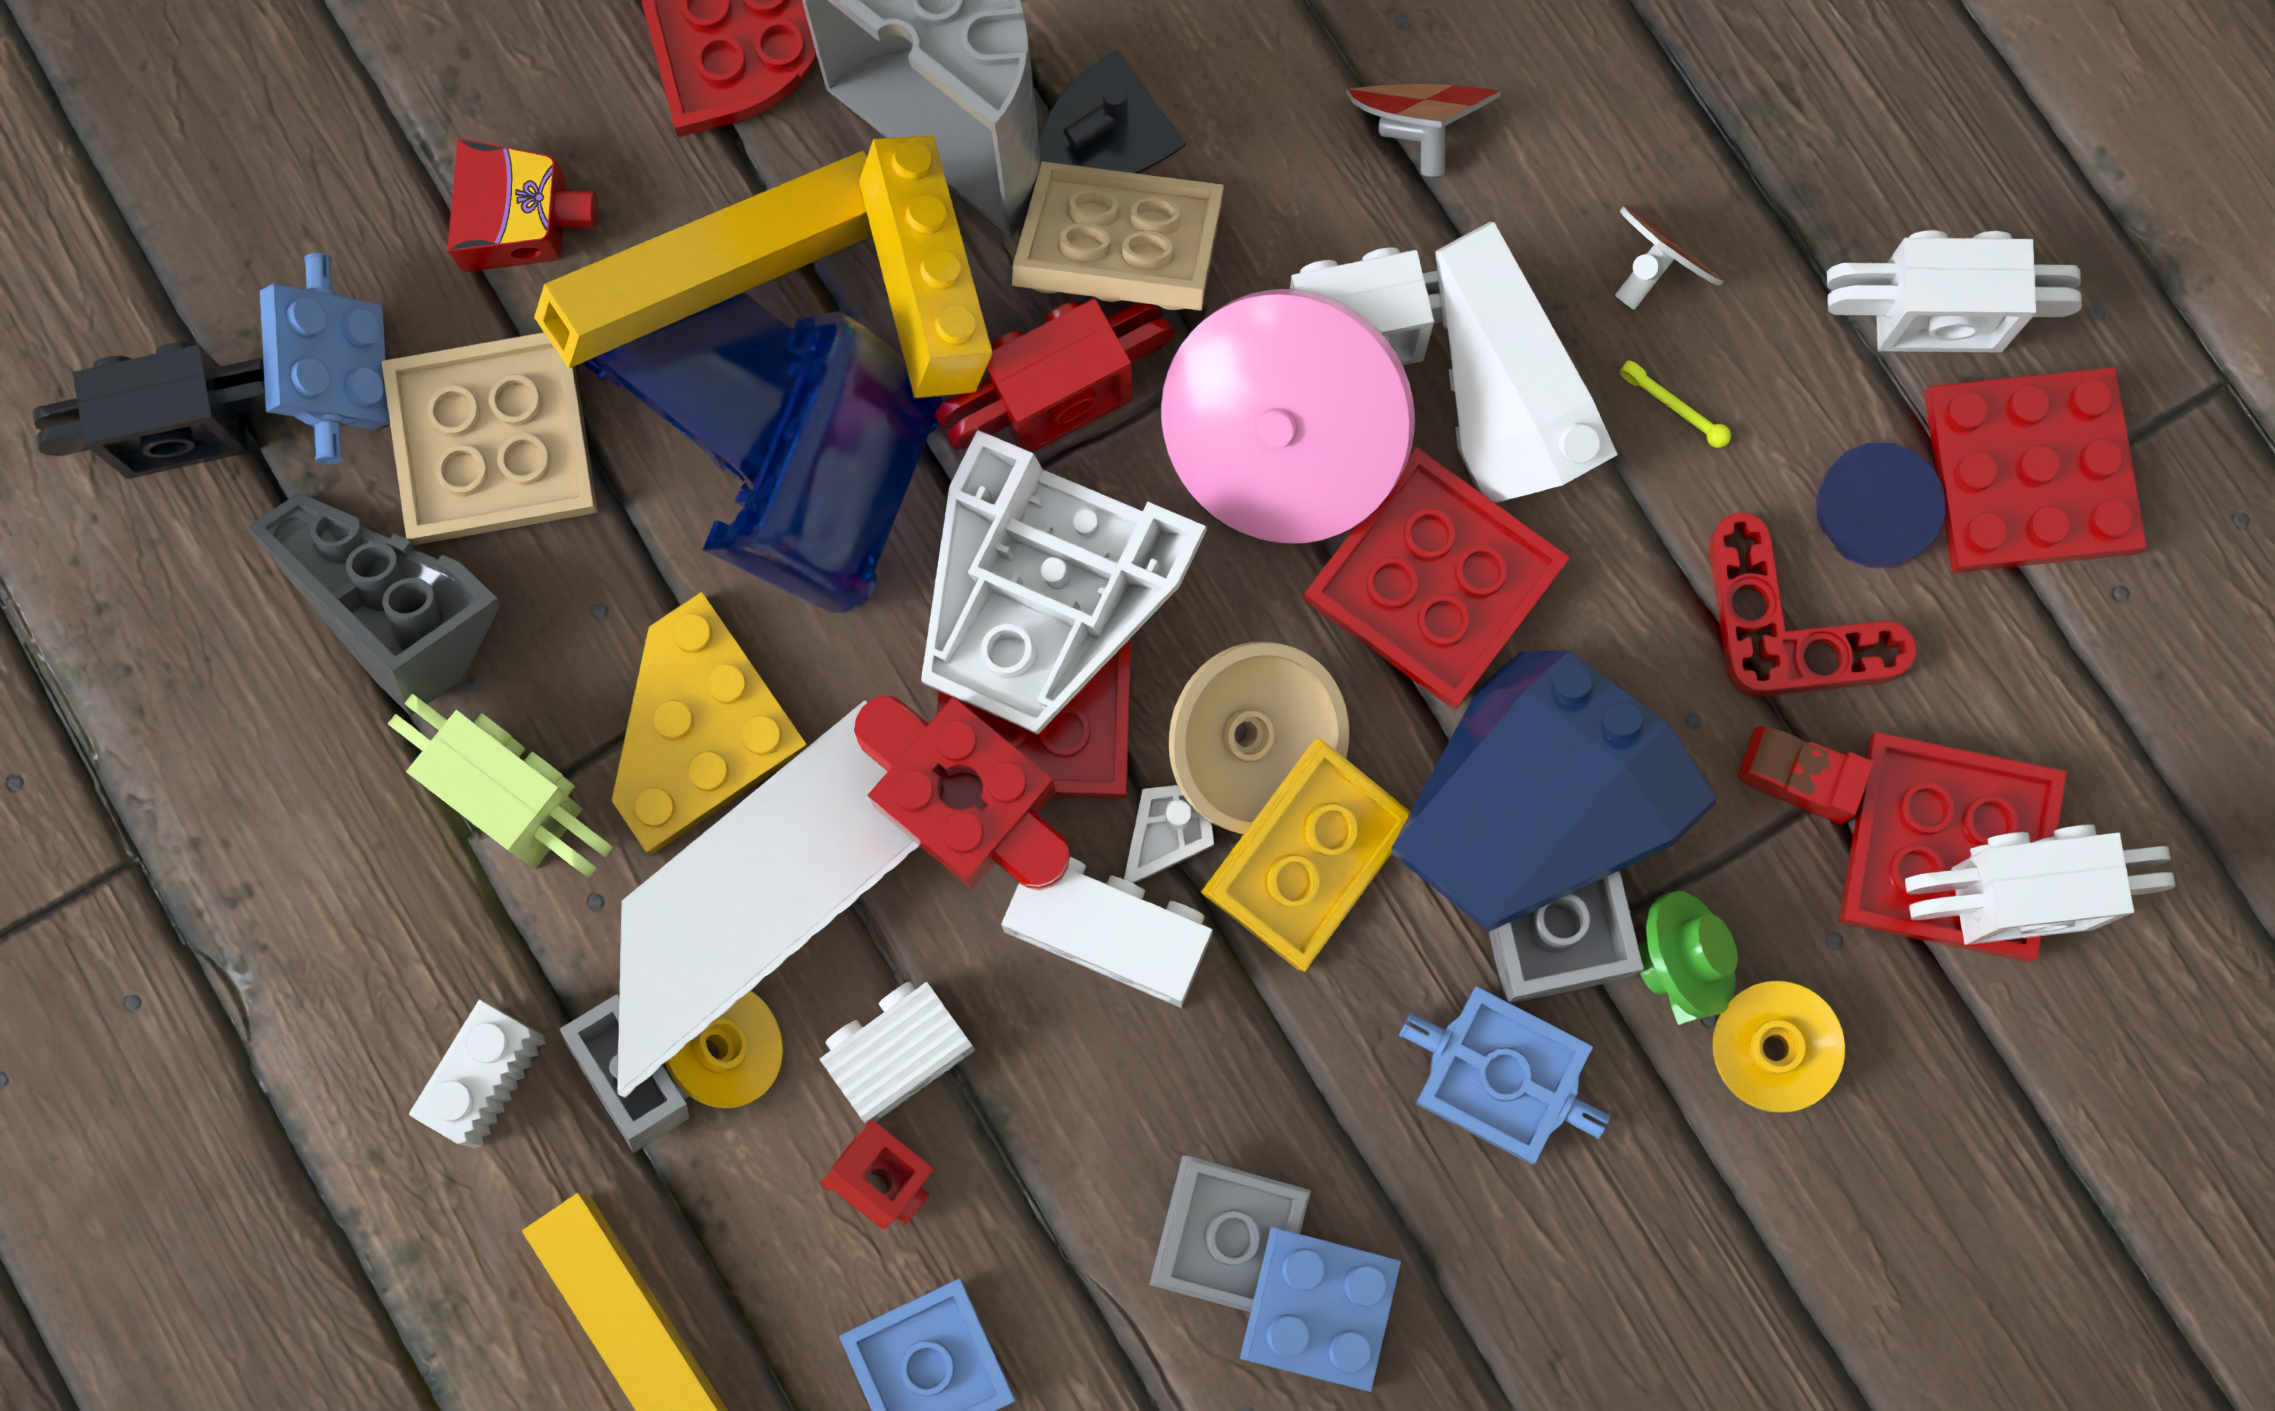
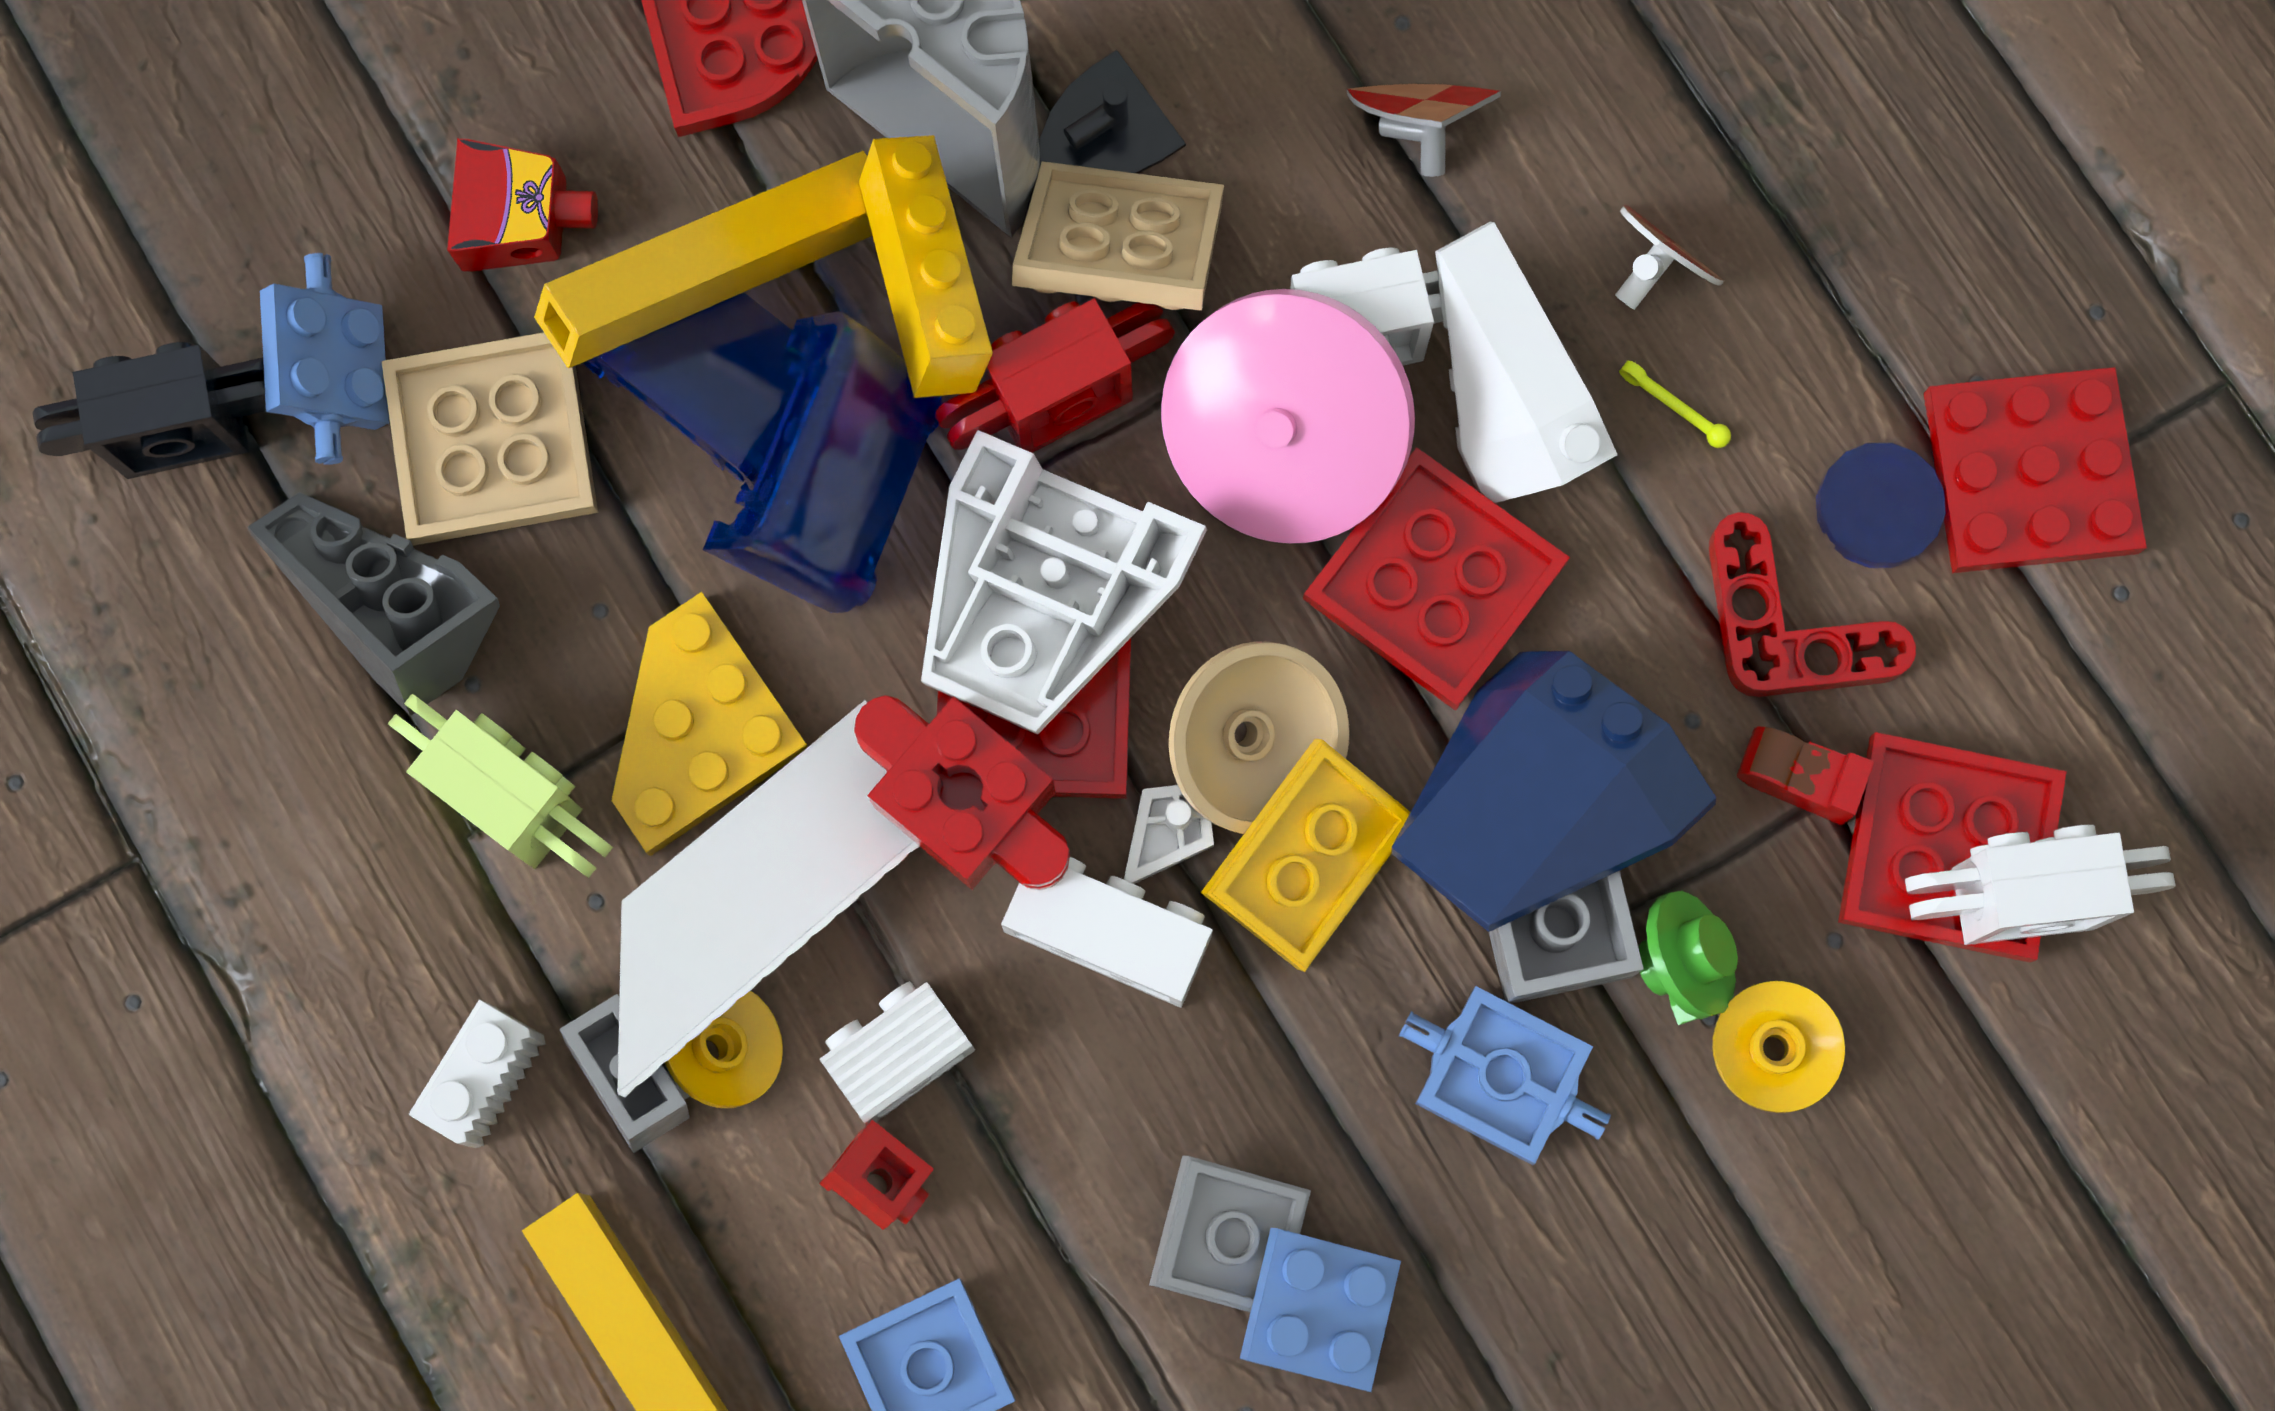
white brick [1827,230,2082,352] -> none

